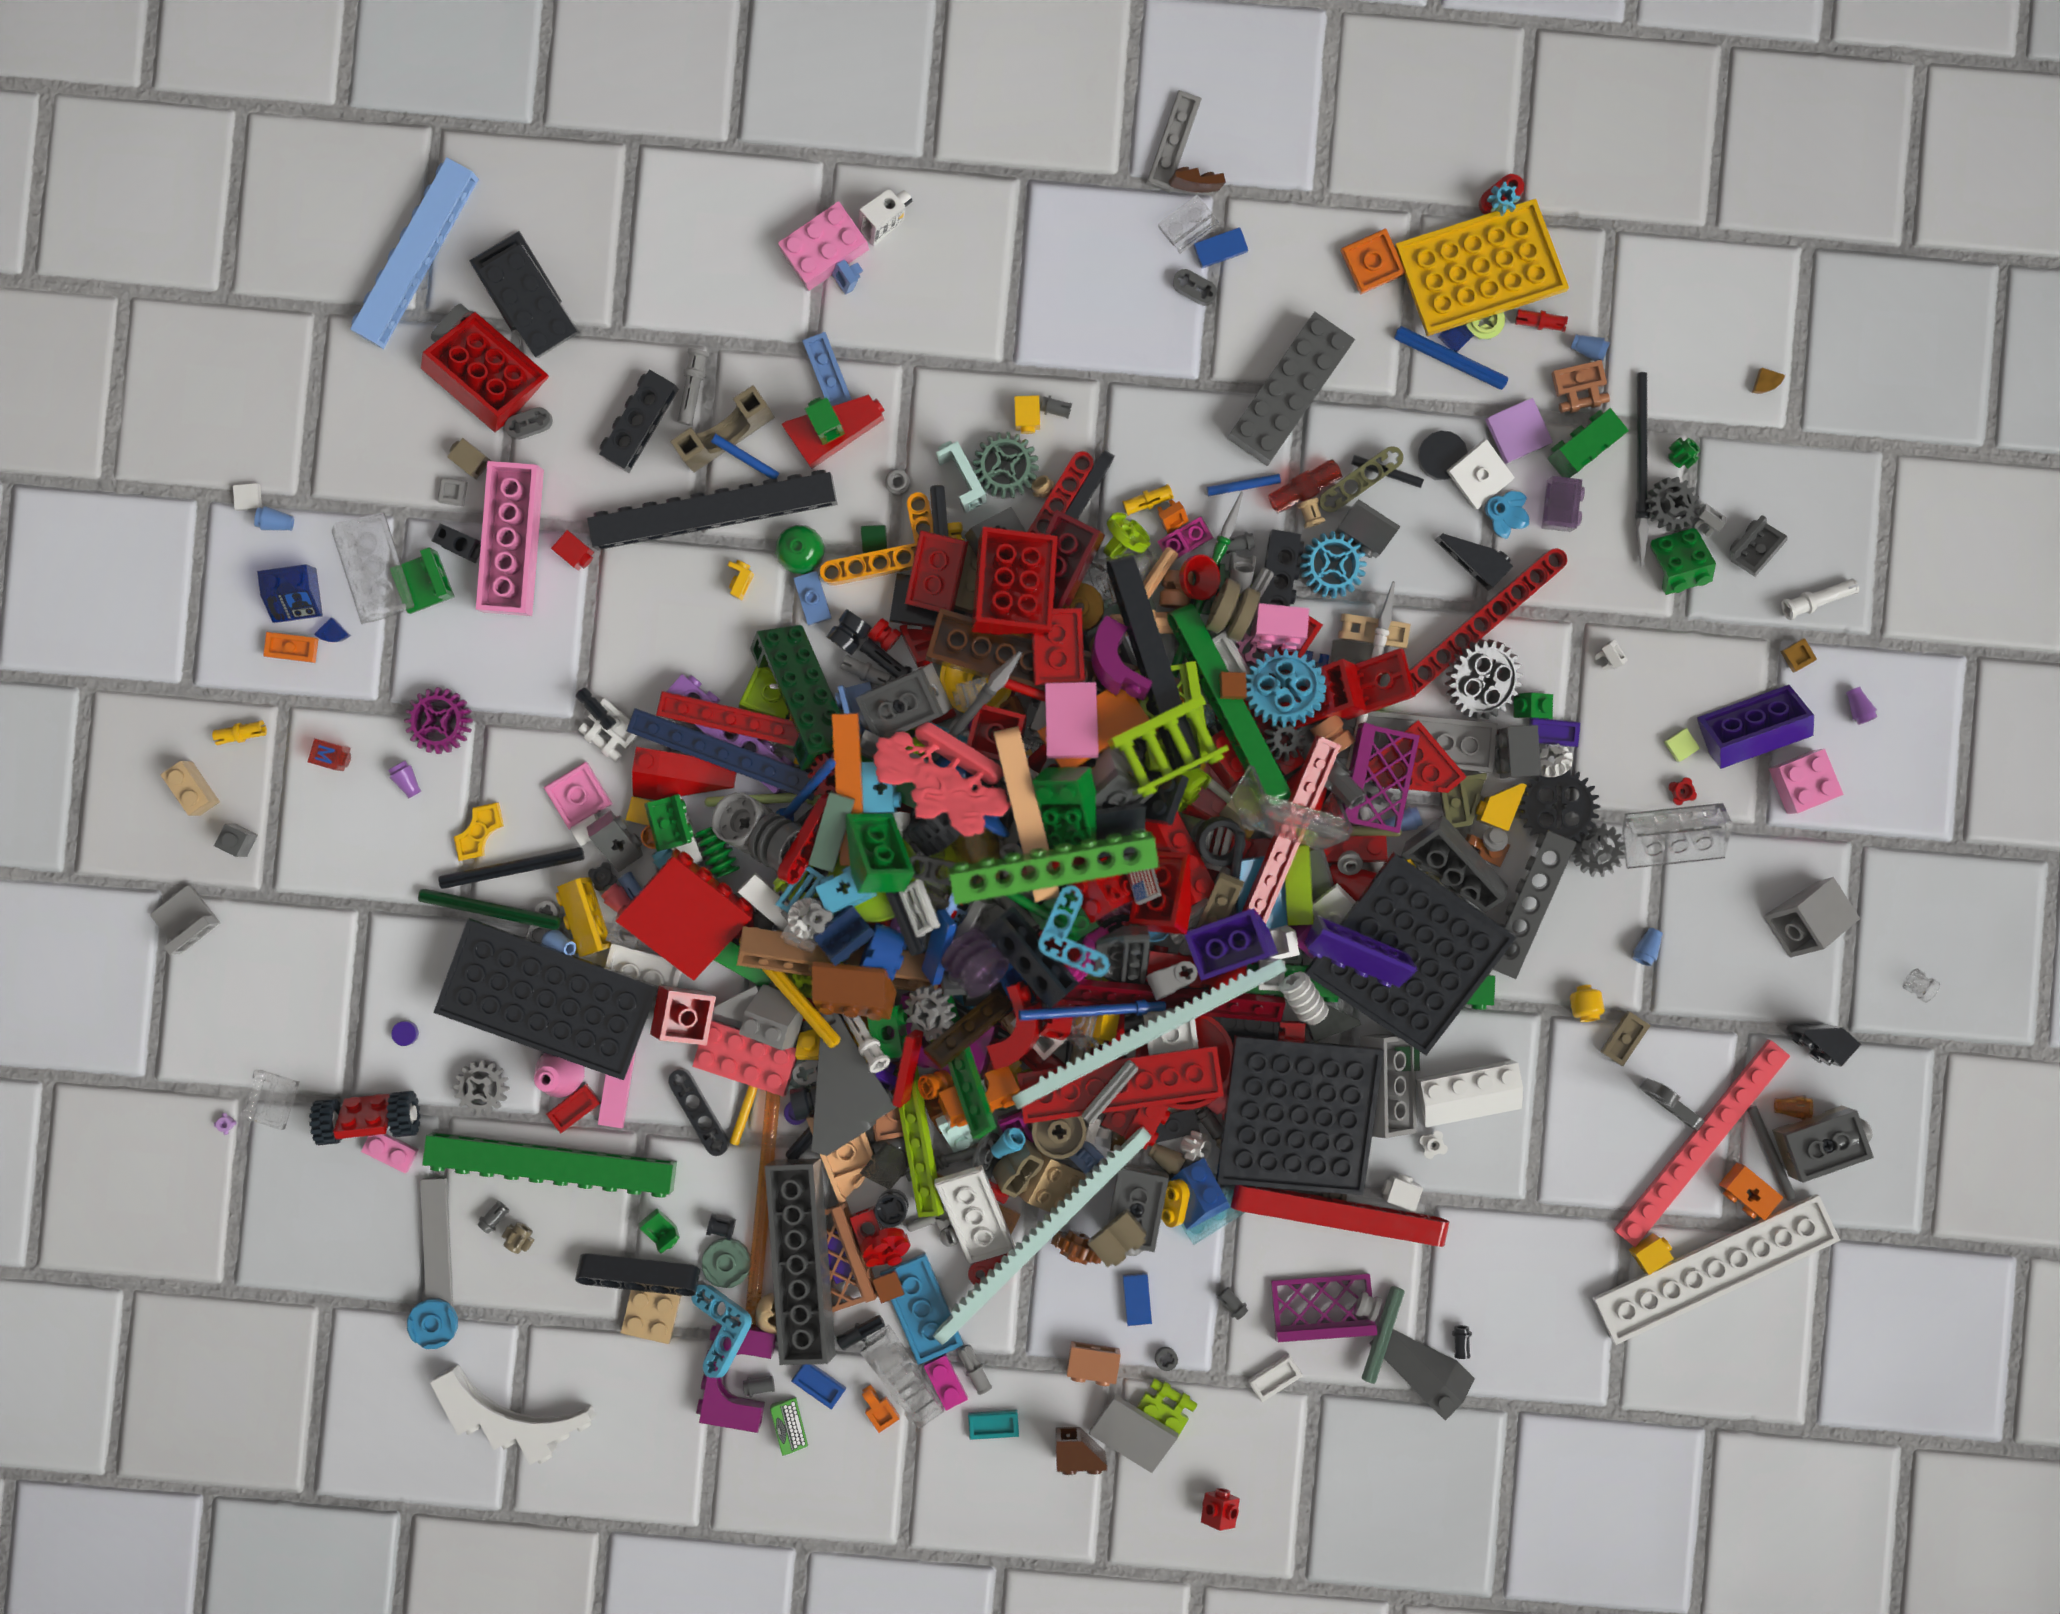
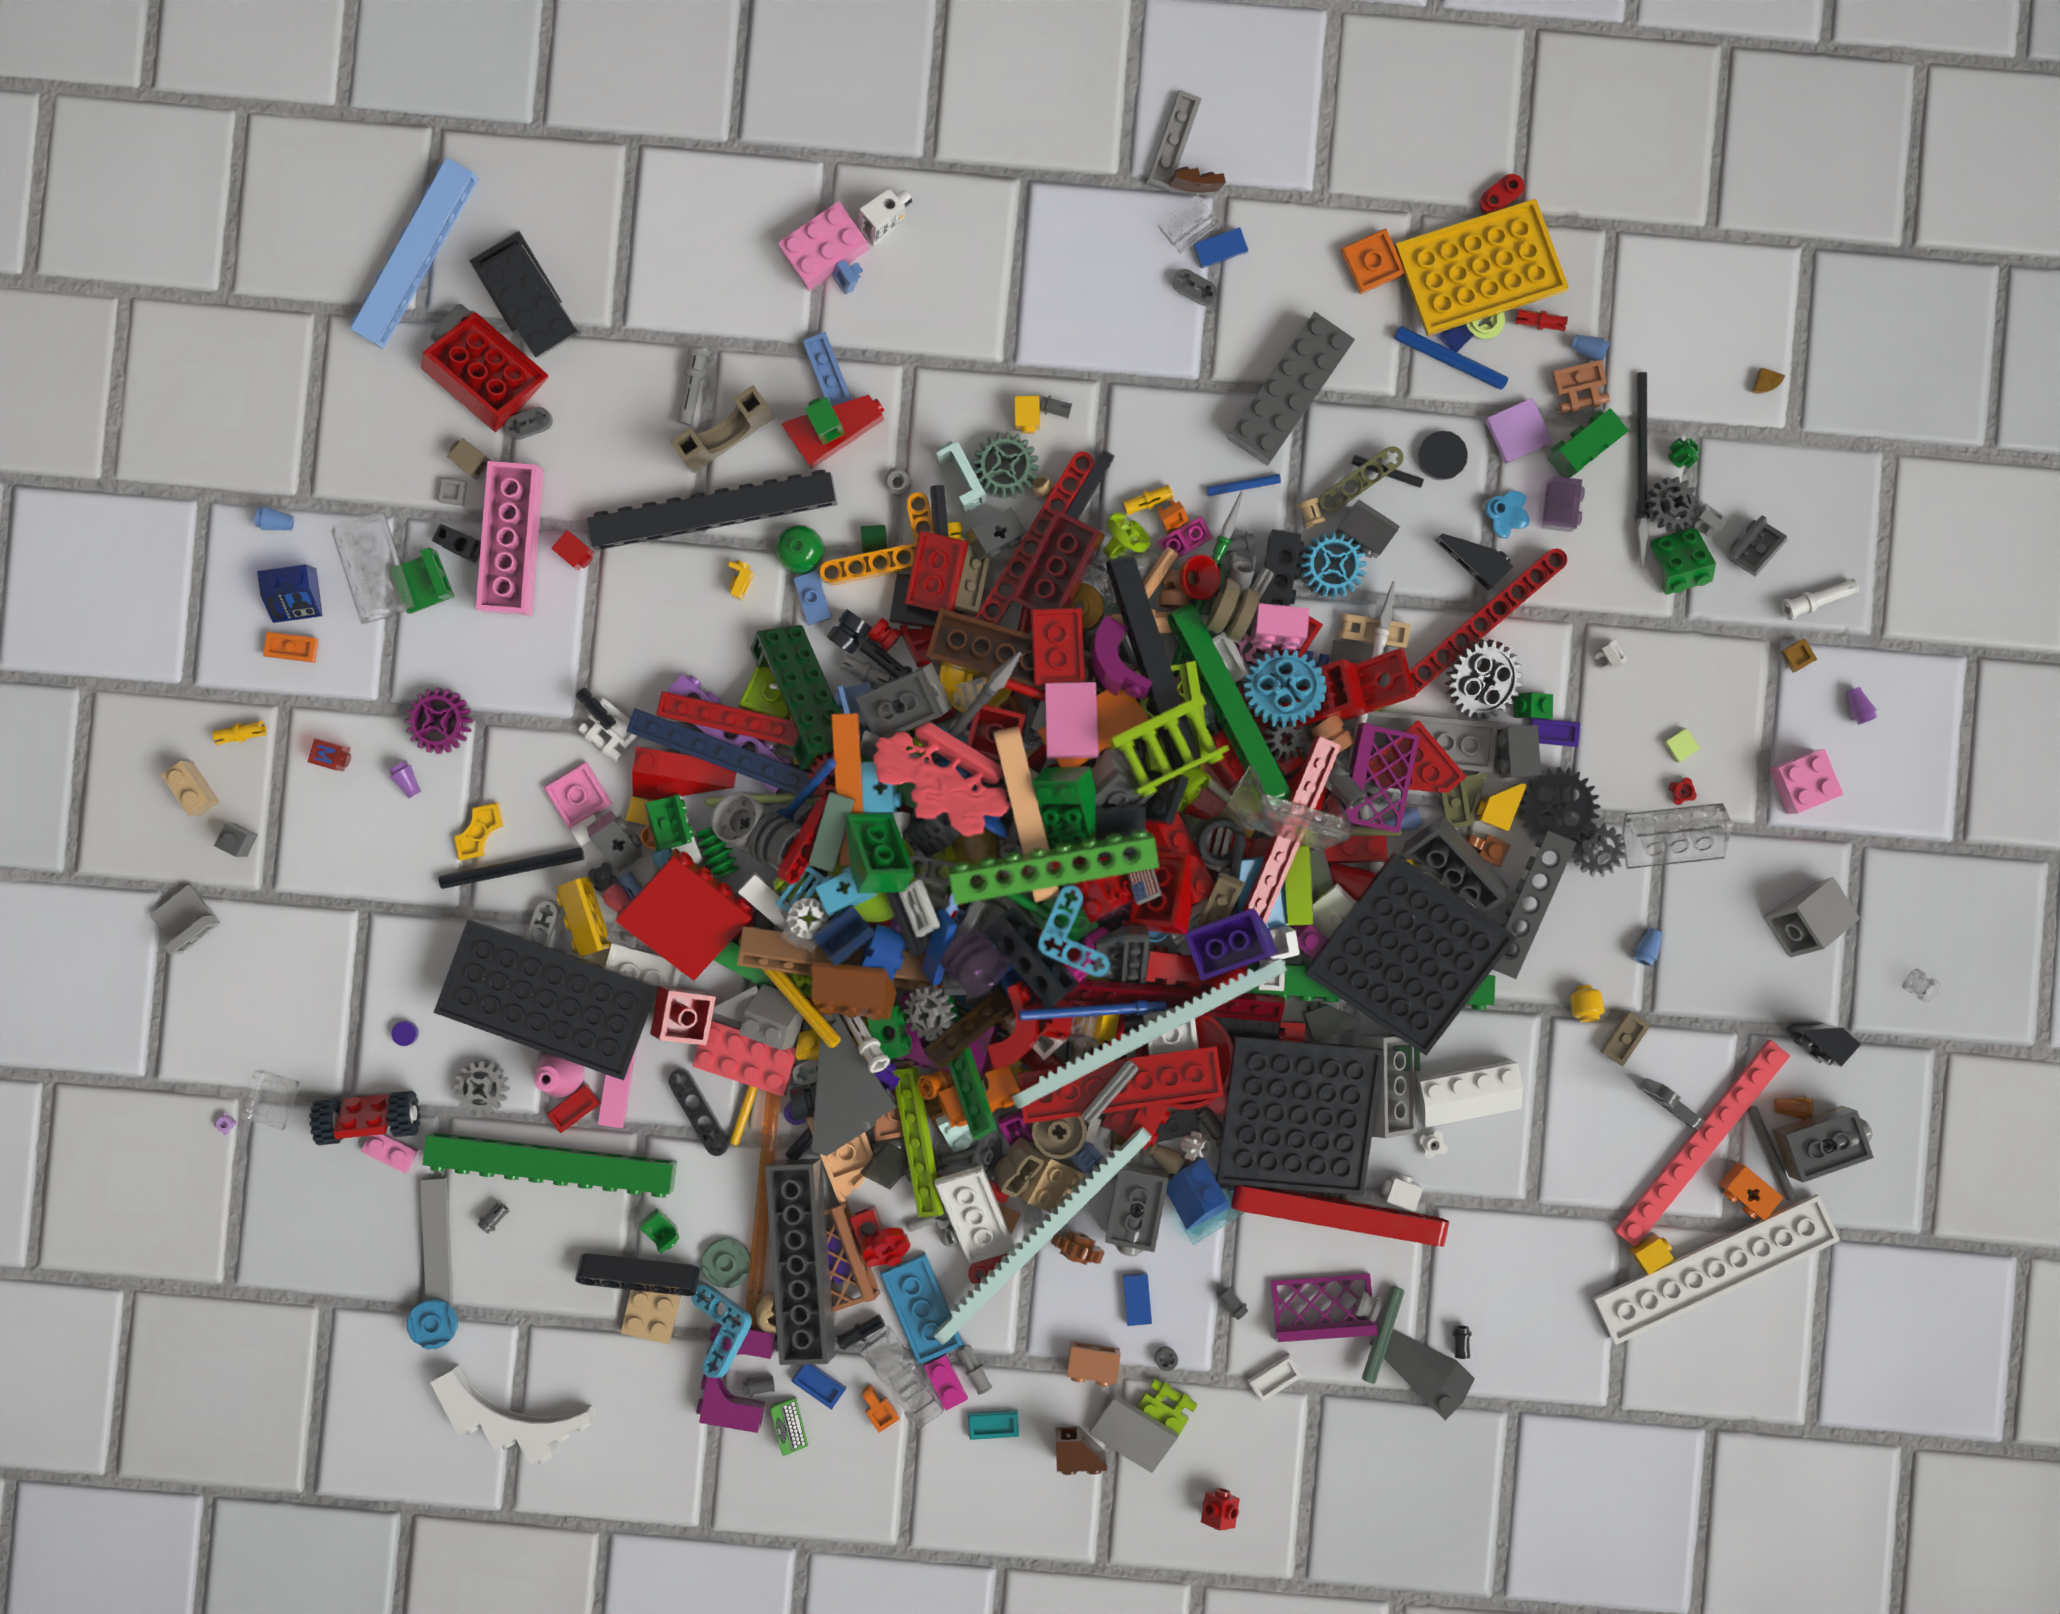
white tile [233,483,262,511] -> none
clear blue tile [314,617,351,642] -> none
dark green axle [418,889,561,930] -> none
dark tan gear [501,1222,535,1254] -> none
light blue cone [541,930,576,955] -> none
black brick [599,369,679,473] -> none
black bush [706,1213,736,1241] -> none
blue bar [711,433,779,479] -> none
light grey plate [802,903,833,933] -> none
dark orange tile [872,1270,905,1304] -> none
black wheel [875,1189,909,1227] -> none
red tile [892,1029,924,1108] -> none
red slope [971,527,1058,635] -> none
medium azure cone [991,1128,1025,1158] -> none
dark tan brick [1088,1209,1146,1268] -> none
light grey piece [1146,961,1197,1000] -> none
yellow plate [1161,1179,1190,1228] -> none
dark orange tile [1219,672,1247,699] -> none
clear red piece [1267,459,1343,514] -> none
white piece [1279,972,1329,1025] -> none
dark purple slope [1304,915,1417,988] -> none
light grey plate [1337,851,1363,875] -> none
white plate [1447,439,1514,509] -> none
light grey plate [1482,827,1508,852] -> none
medium azure gear [1487,182,1520,216] -> none
white gear [1539,743,1573,777] -> none
dark purple slope [1697,685,1814,769] -> none

